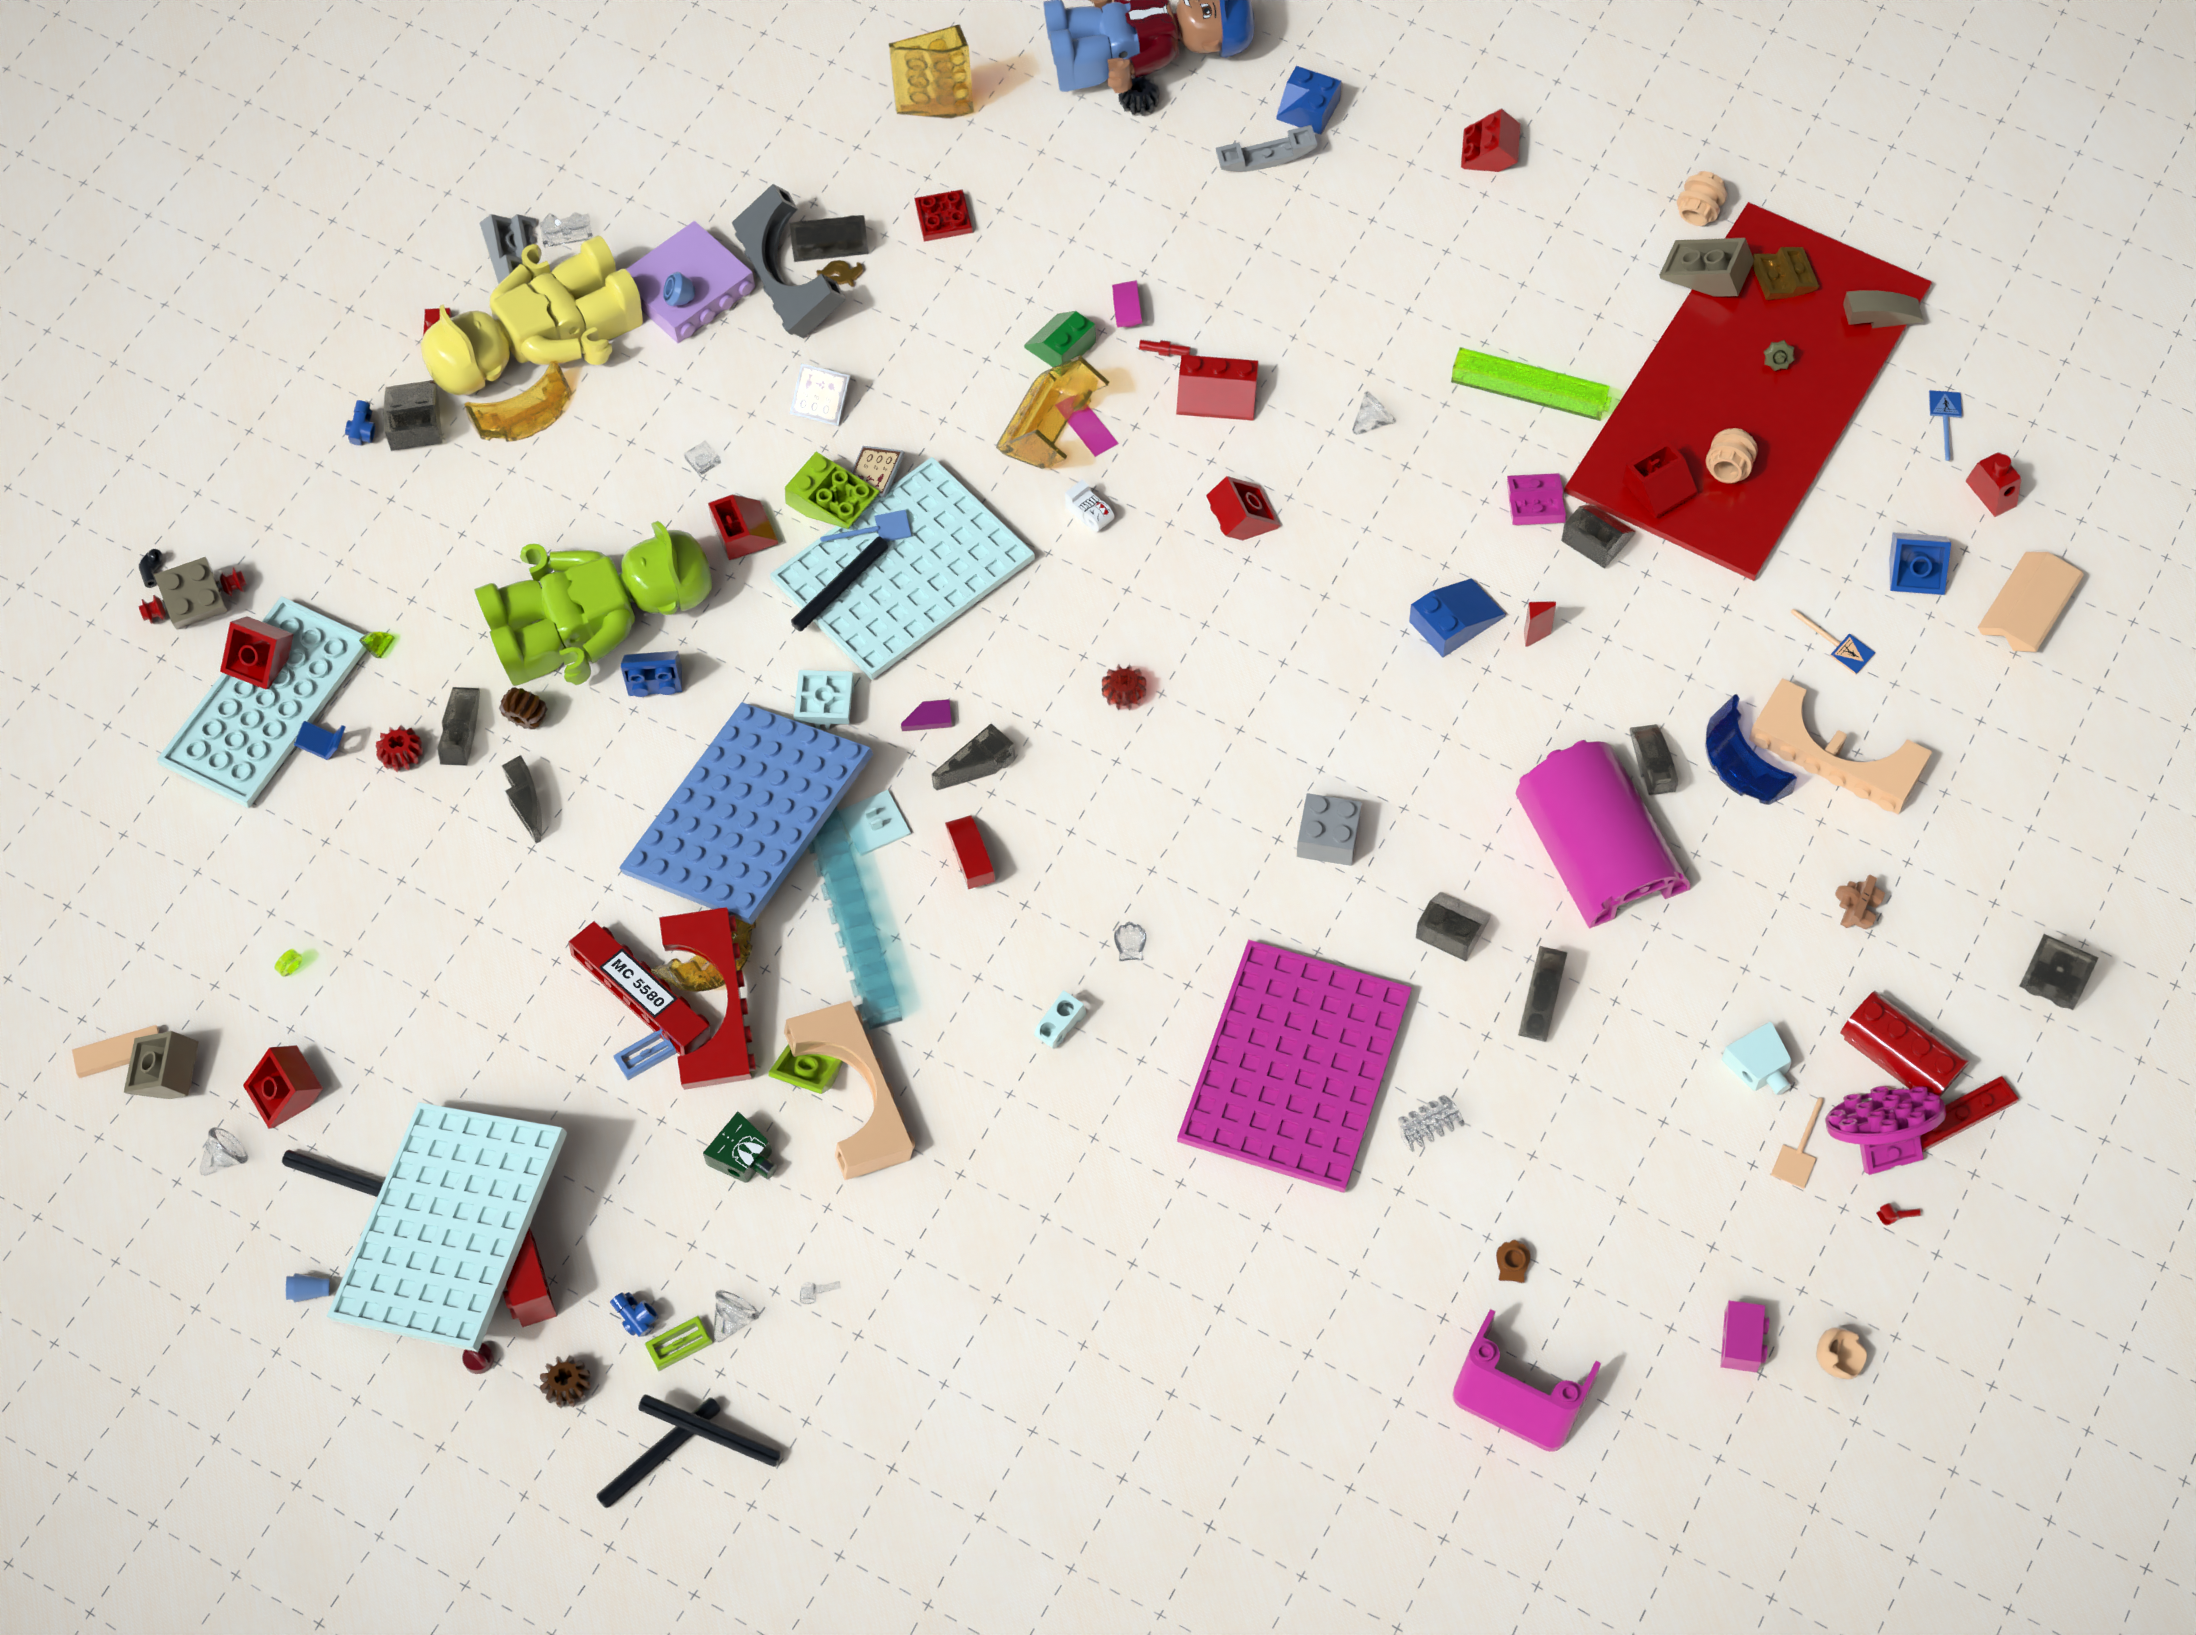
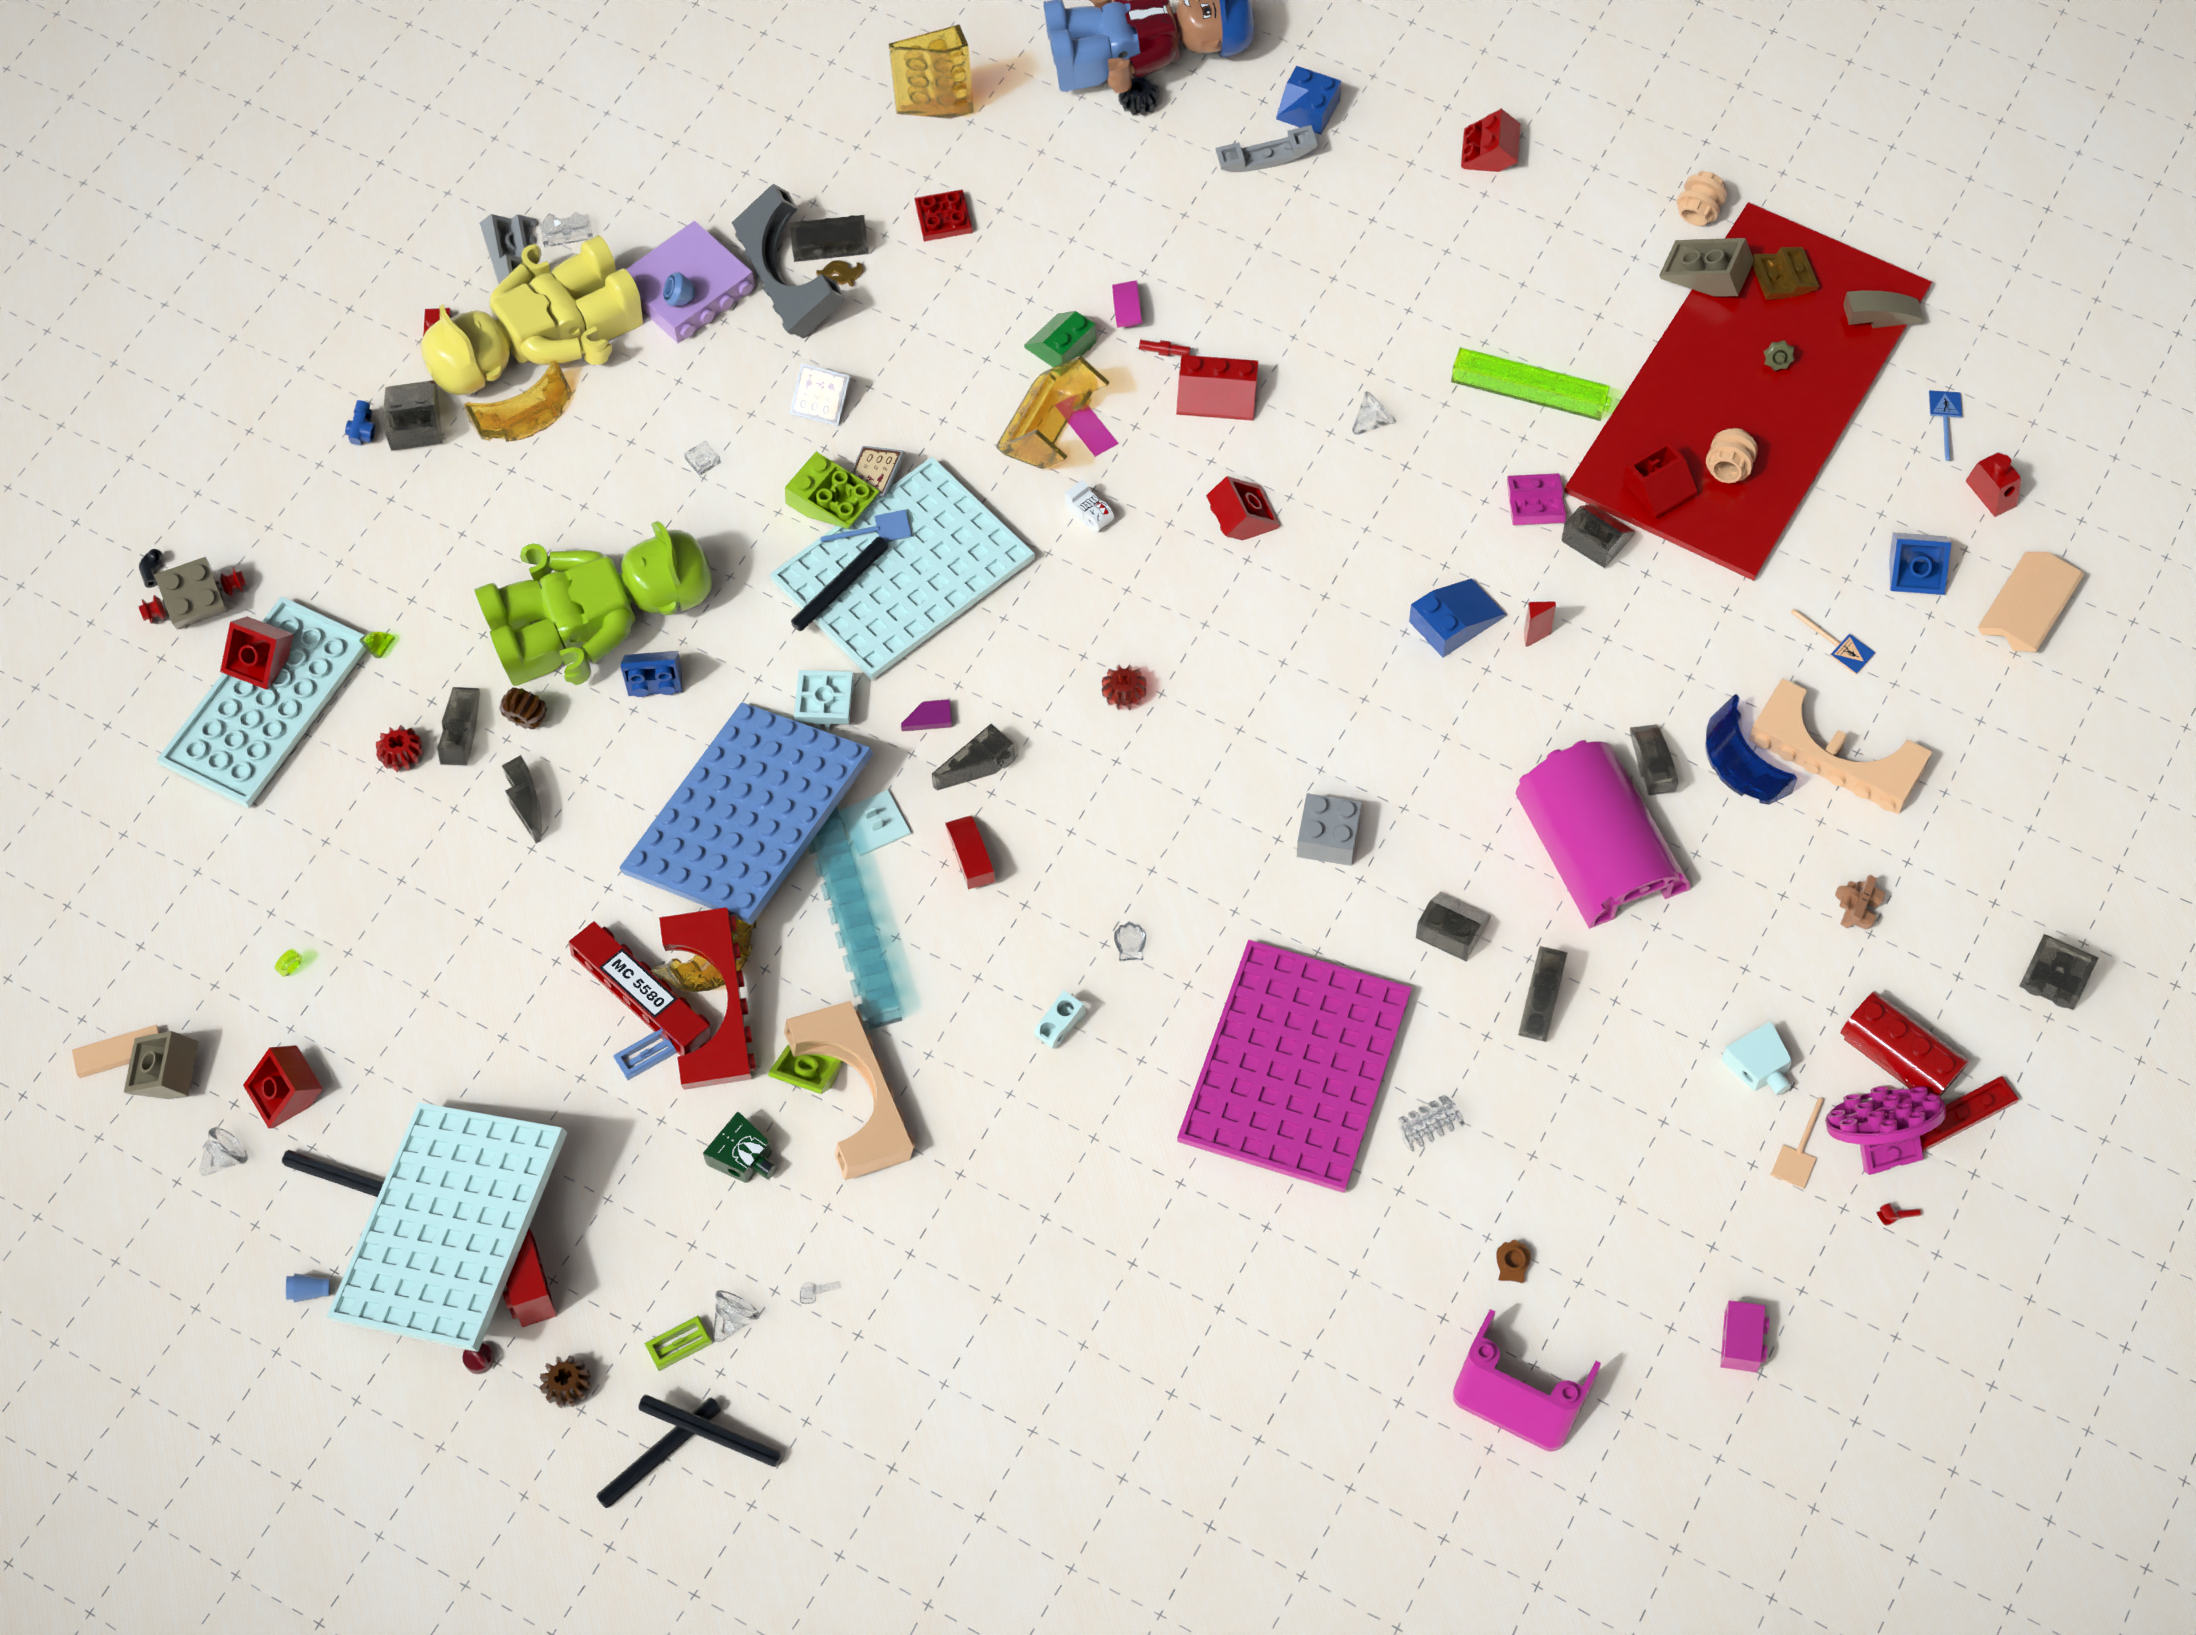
blue bracket [294,721,346,760] -> none
blue plate [610,1292,659,1337] -> none
red slope [708,494,779,561] -> none
light nougat hair [1816,1327,1867,1380] -> none

